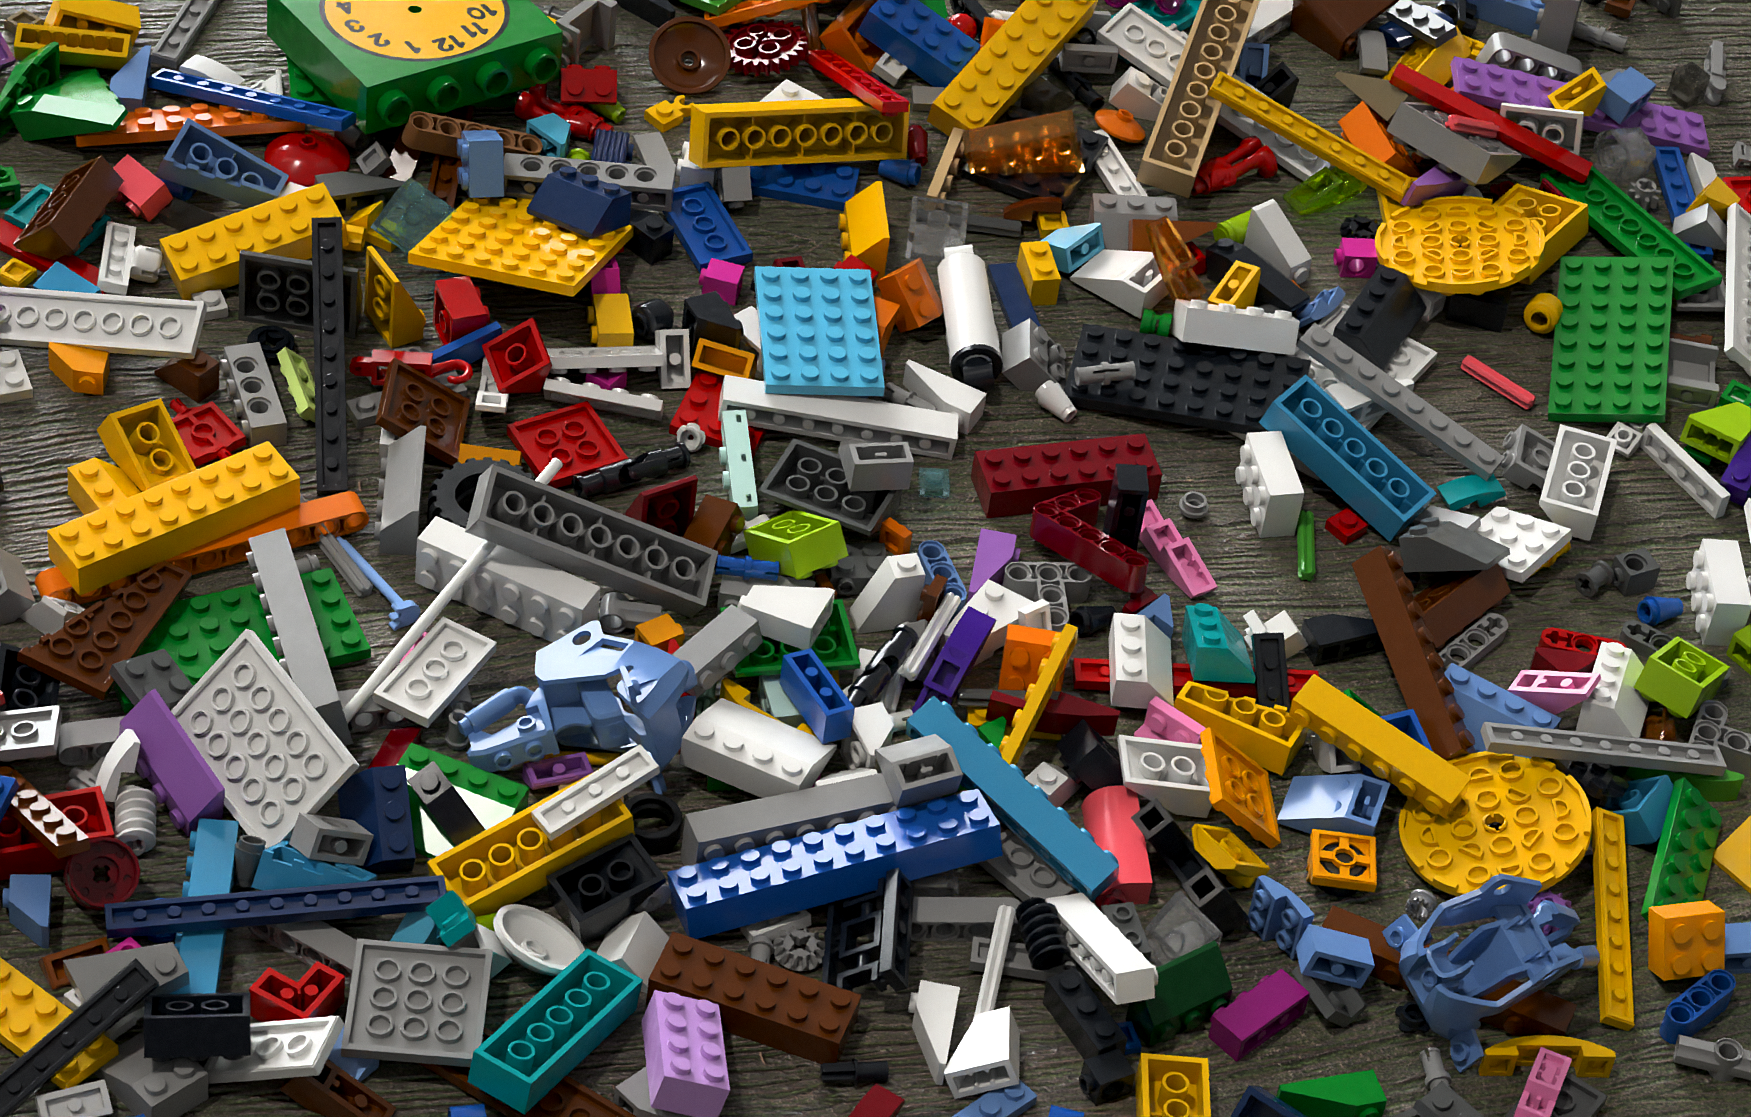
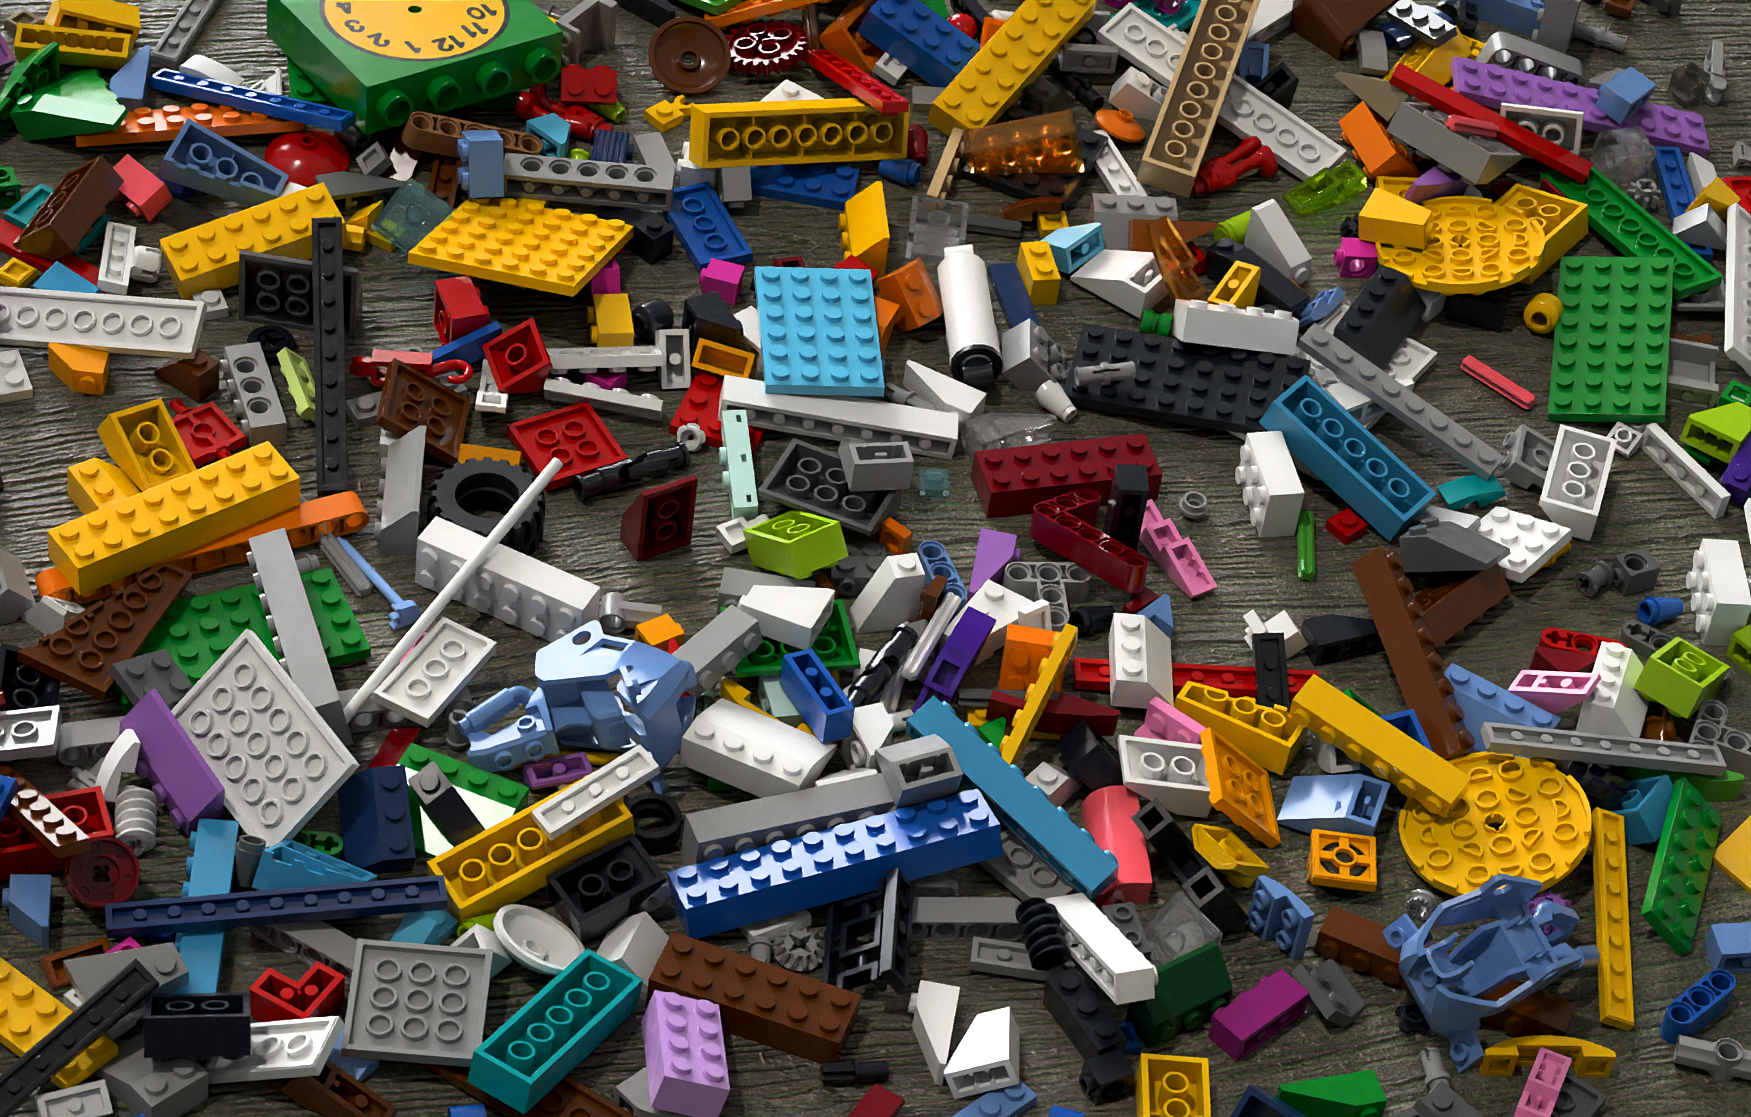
light grey brick [289,813,374,866] -> none
yellow slope [364,245,426,349] -> none
teal slope [426,890,476,947] -> none
light grey brick [465,464,718,618] -> none
dark blue slope [527,166,632,239] -> none
reddish brown brick [682,494,746,568] -> none
blue pin [715,554,779,581] -> none
white axle [973,905,1016,1021] -> none
teal slope [1181,603,1256,683] -> none
yellow tile [1207,71,1412,202] -> none
medium blue brick [1295,924,1375,989] -> none
light grey beam [1438,613,1508,670] -> none
yellow slope [1548,66,1608,116] -> none
light orange brick [1648,900,1725,981] -> none
none -> clear slope [960,413,1057,459]
none -> yellow slope [1359,188,1436,249]

